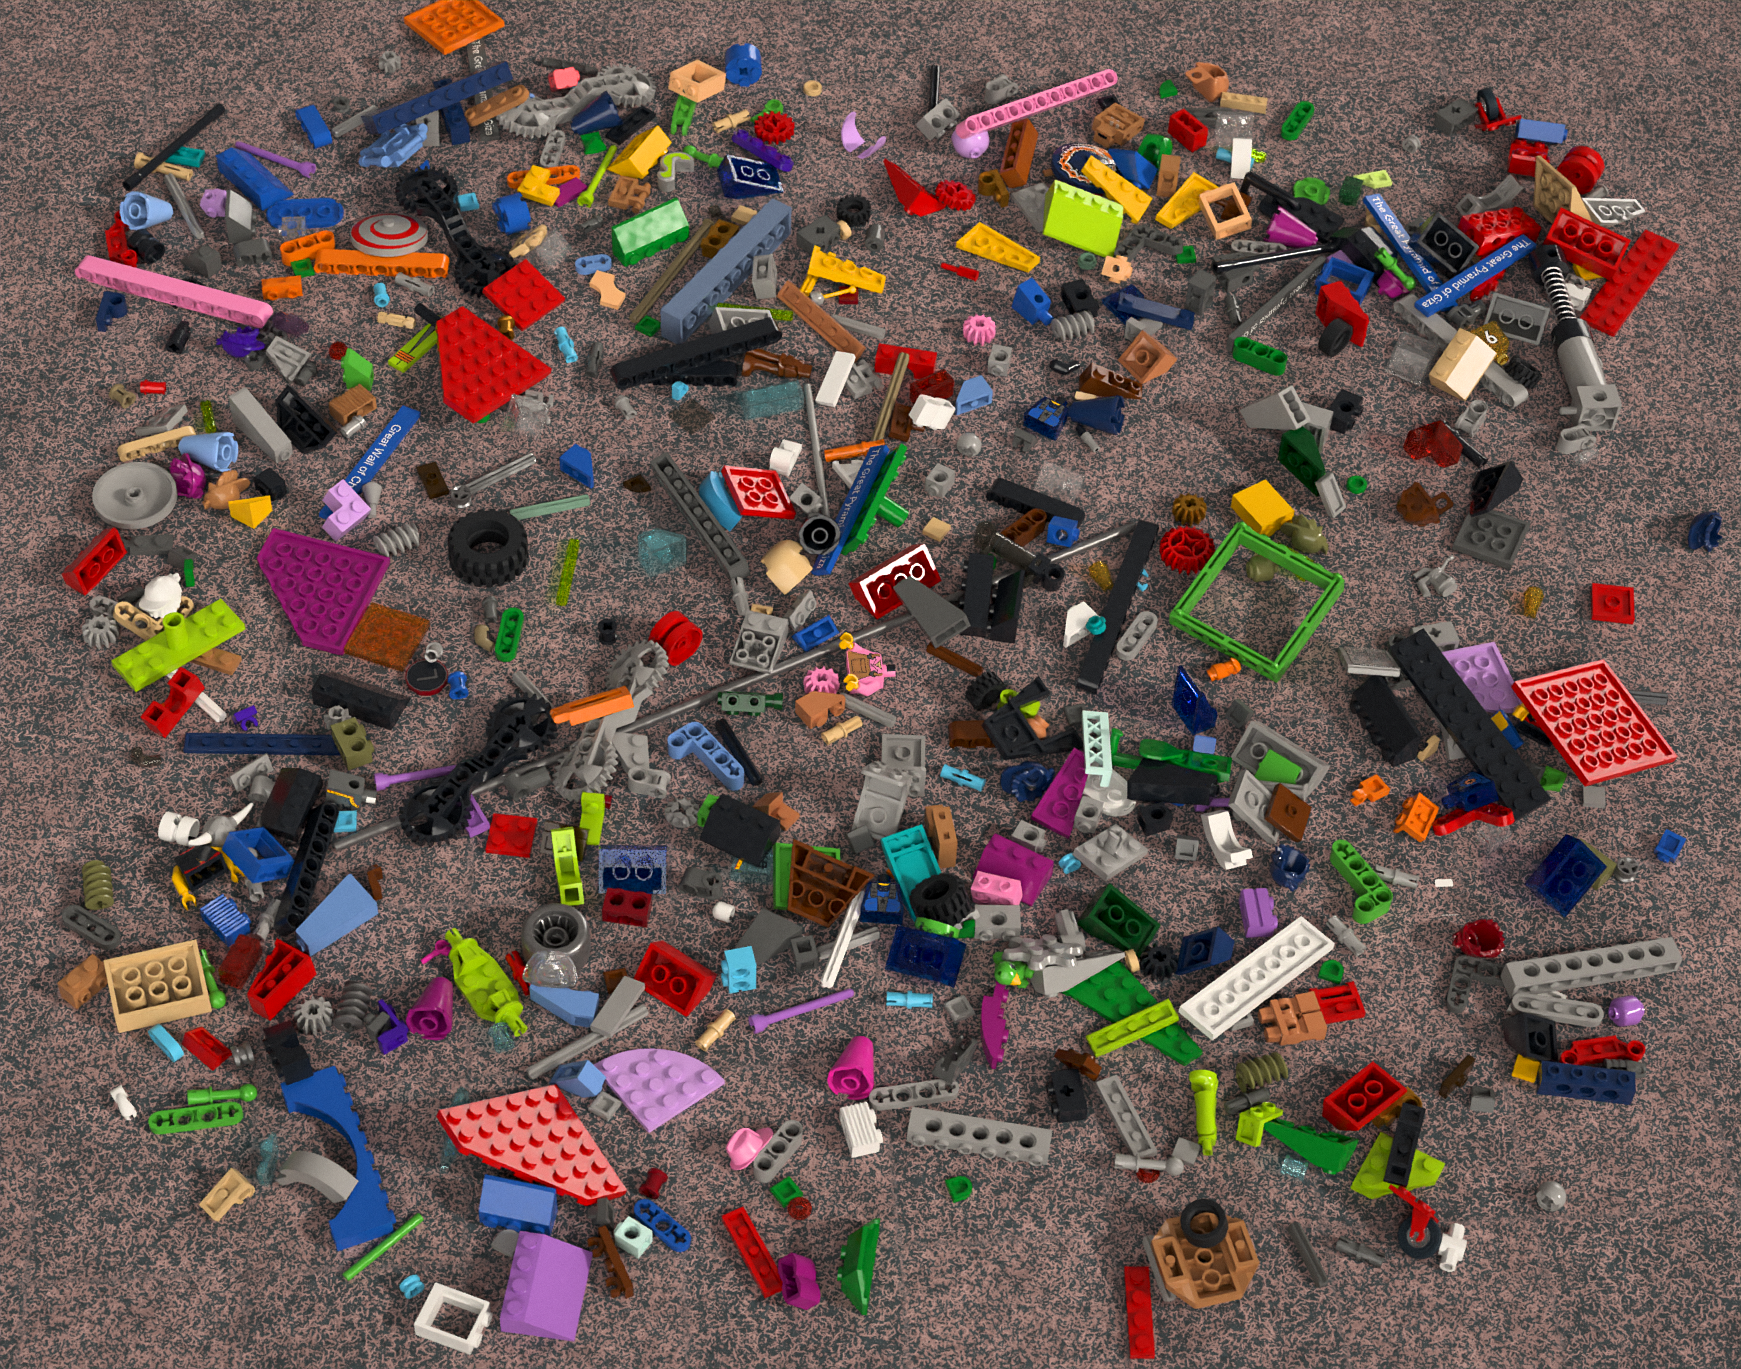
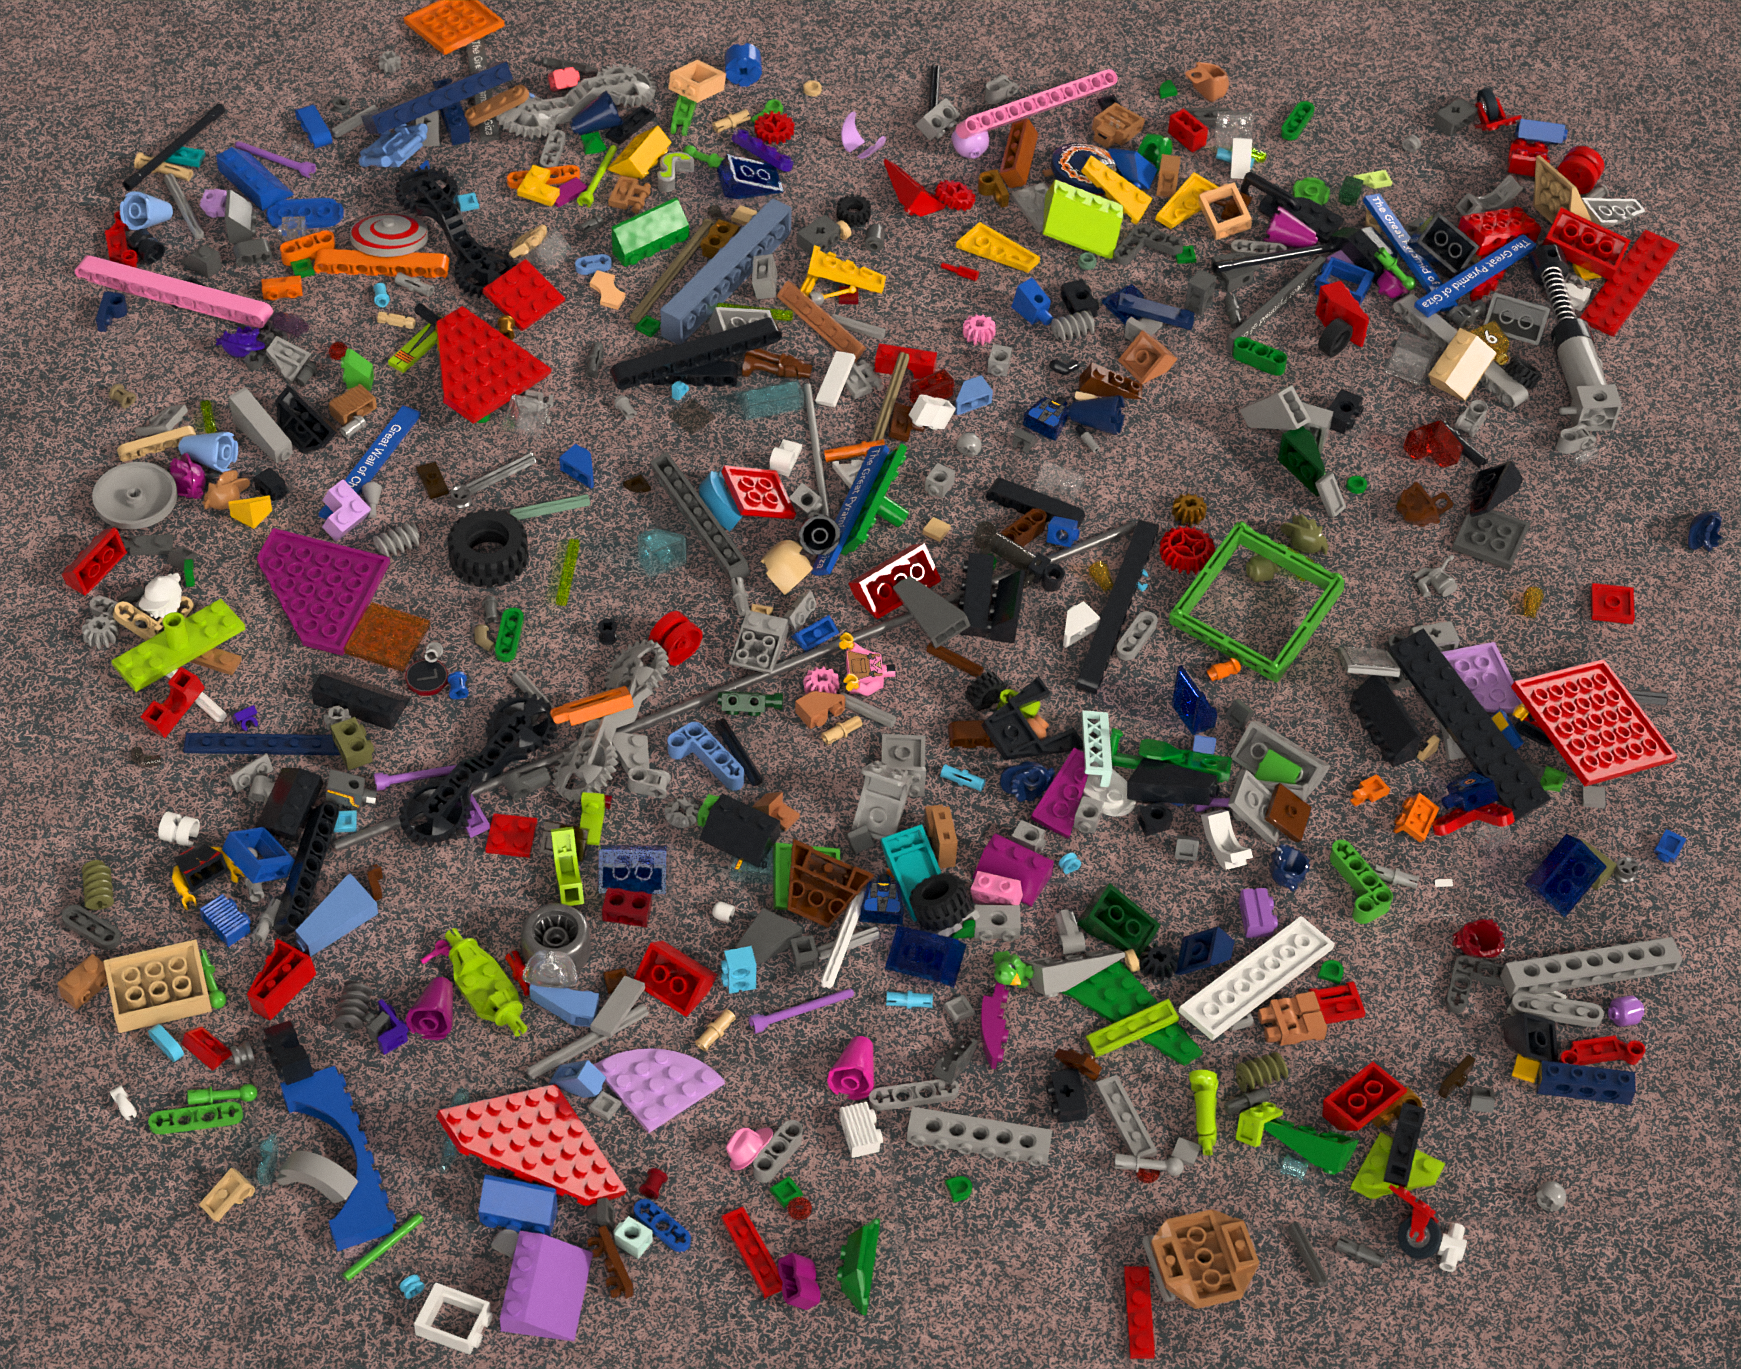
red pin [140,379,166,395] -> none
black hinge [165,321,191,354] -> none
light grey helmet [188,803,254,848] -> none
clear red brick [218,934,262,990] -> none
light grey gear [294,995,334,1036] -> none
clear light blue bush [488,1022,515,1054] -> none
blue brick [492,192,531,235] -> none
medium azure pin [554,327,578,363] -> none
dark grey piece [678,867,723,900] -> none
bright green tile [914,917,960,940] -> none
light grey plate [1002,934,1083,971] -> none
dark grey tile [1063,703,1090,727] -> none
light grey plate [1072,824,1148,881] -> none
teal plate [1086,615,1106,635] -> none
light nougat brick [1101,255,1133,284] -> none
black tyre [1180,1198,1228,1248] -> none
tan piece [1220,92,1268,114] -> none
yellow brick [1231,479,1295,537] -> none
light grey pin [1326,915,1367,957] -> none
dark grey hinge [1602,1059,1646,1079] -> none

